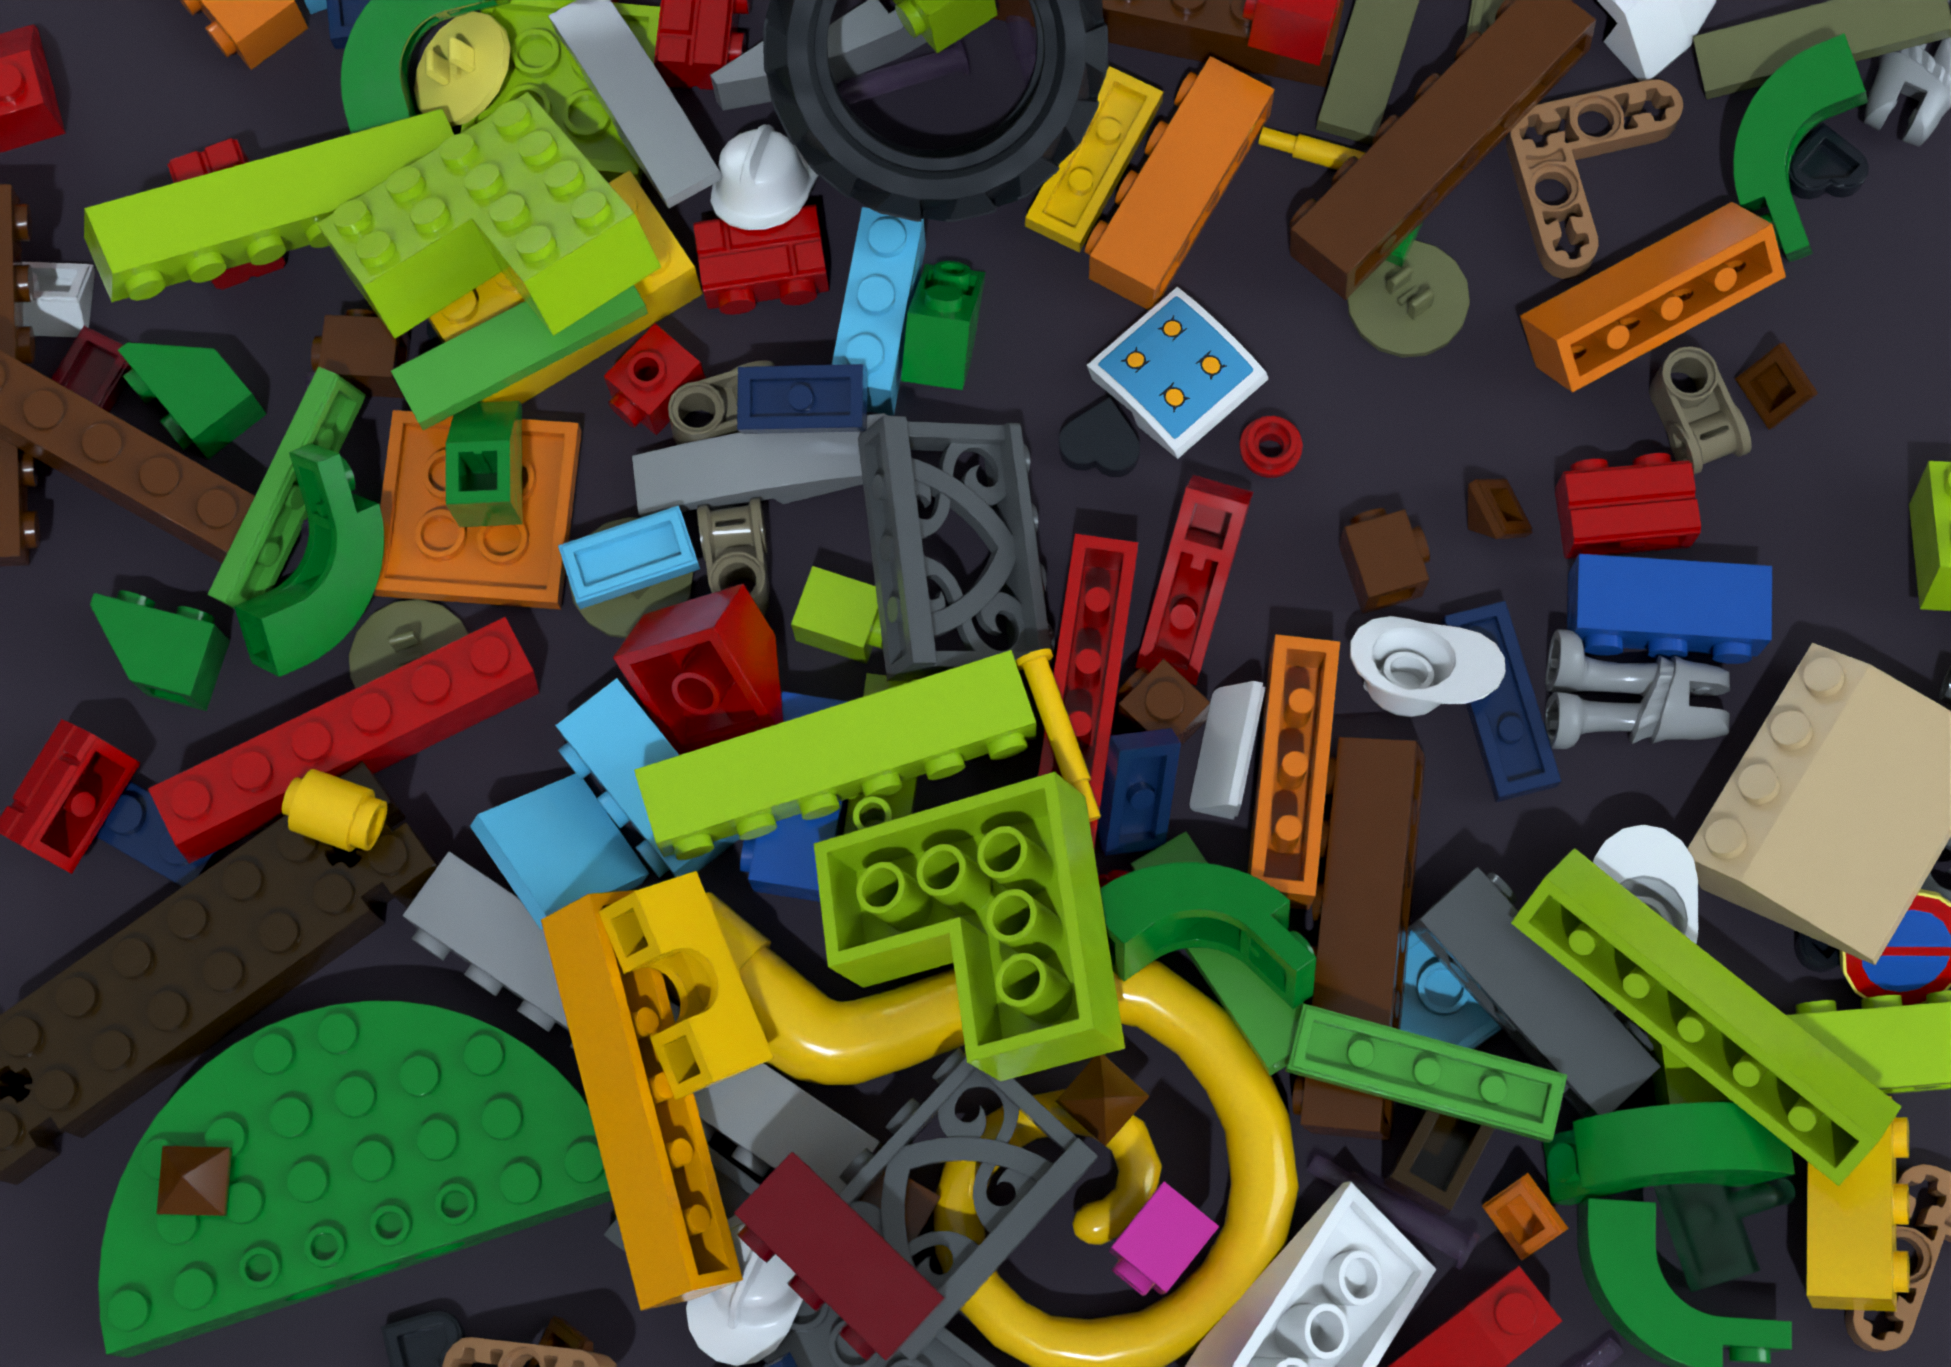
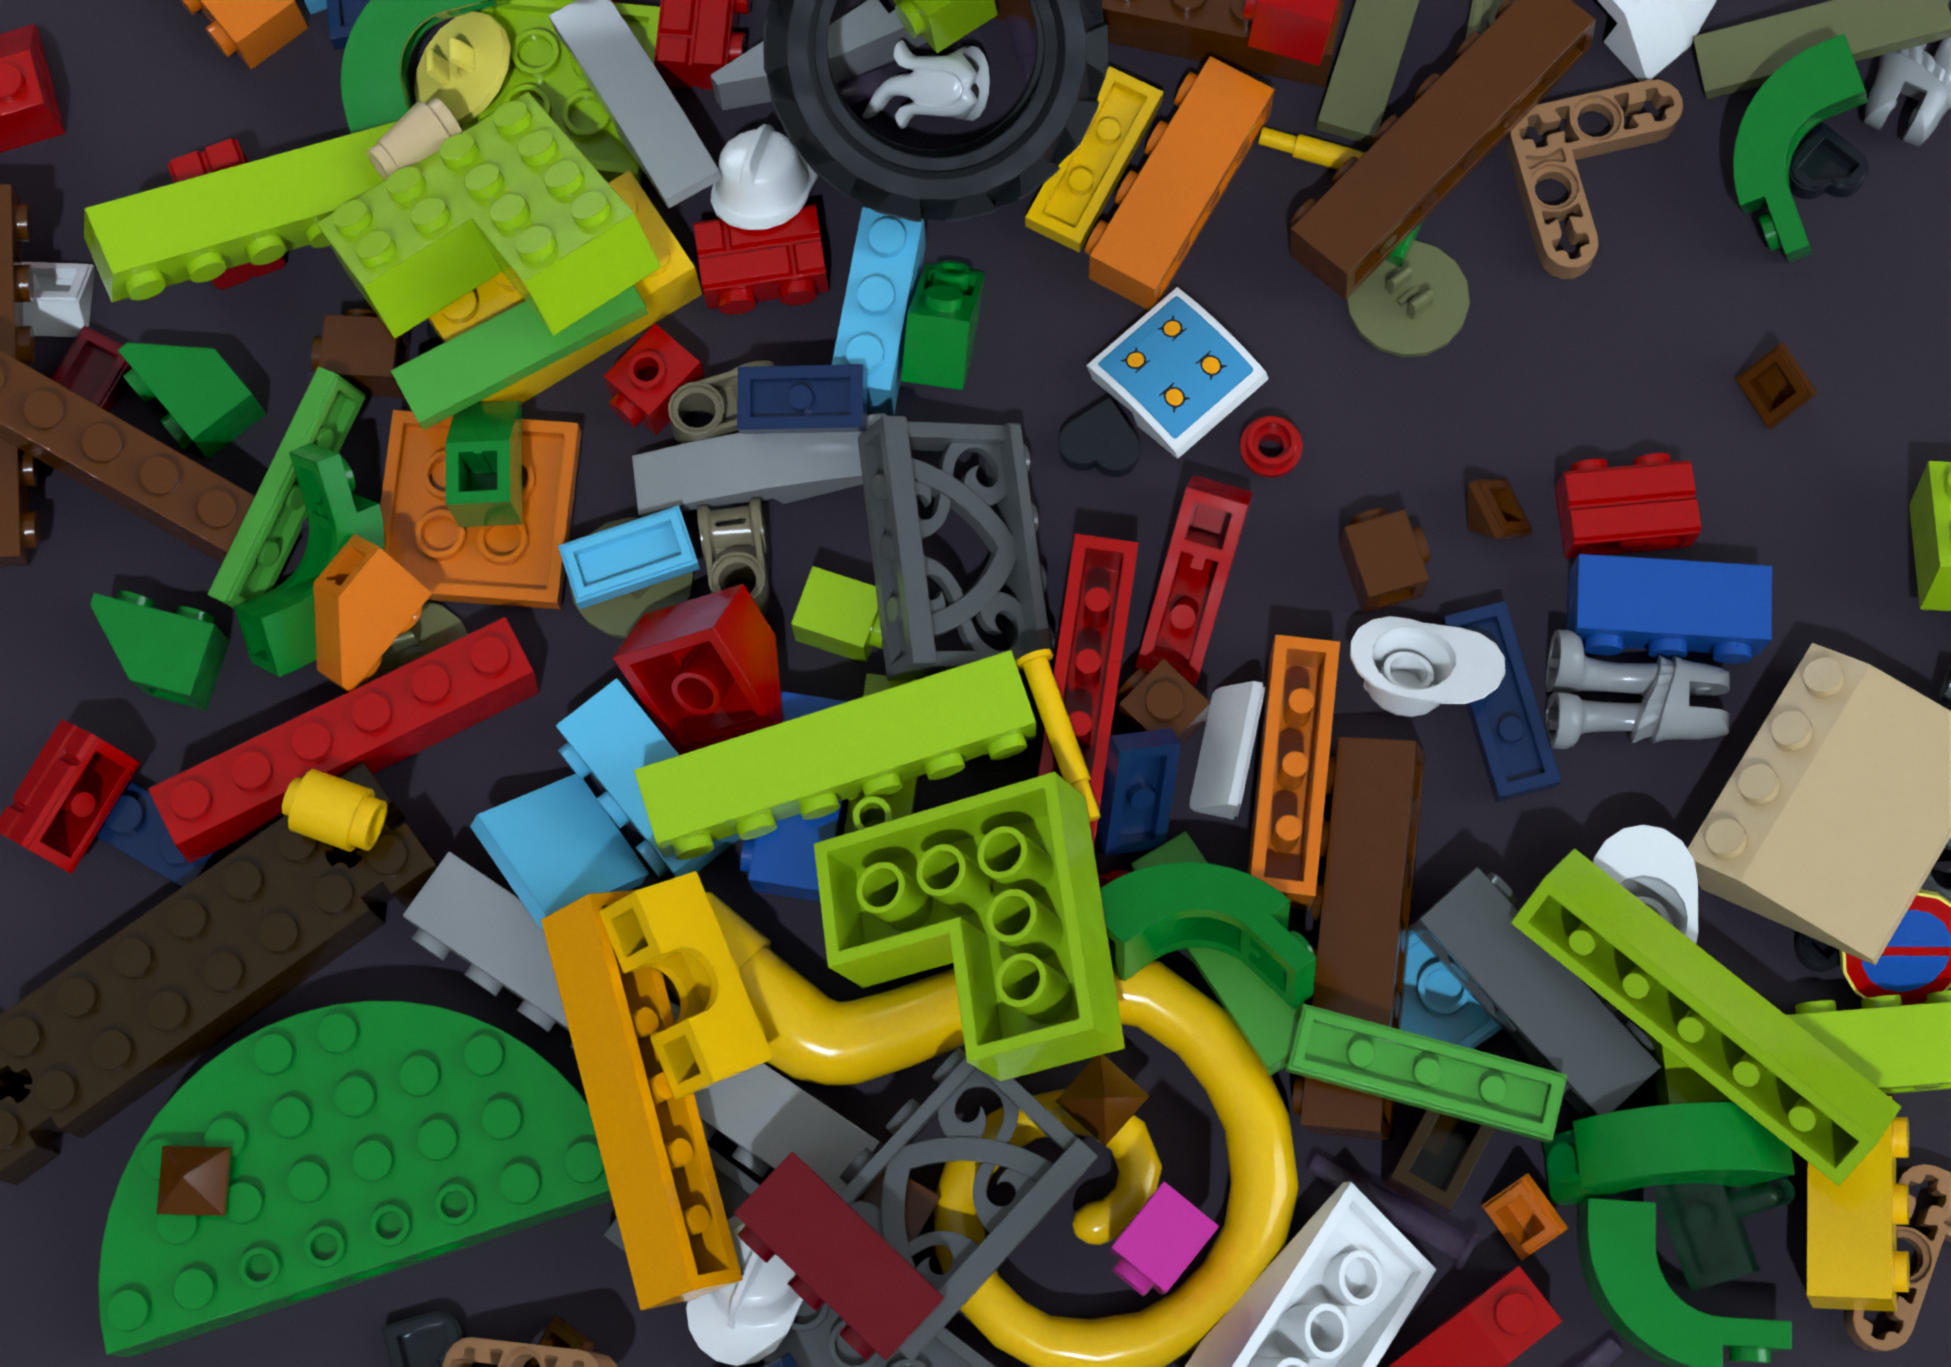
orange brick [1520,202,1786,393] -> none
dark tan piece [1649,346,1752,475] -> none
none -> orange slope [313,534,433,692]
none -> tan cone [366,98,463,180]
none -> white piece [862,40,990,129]

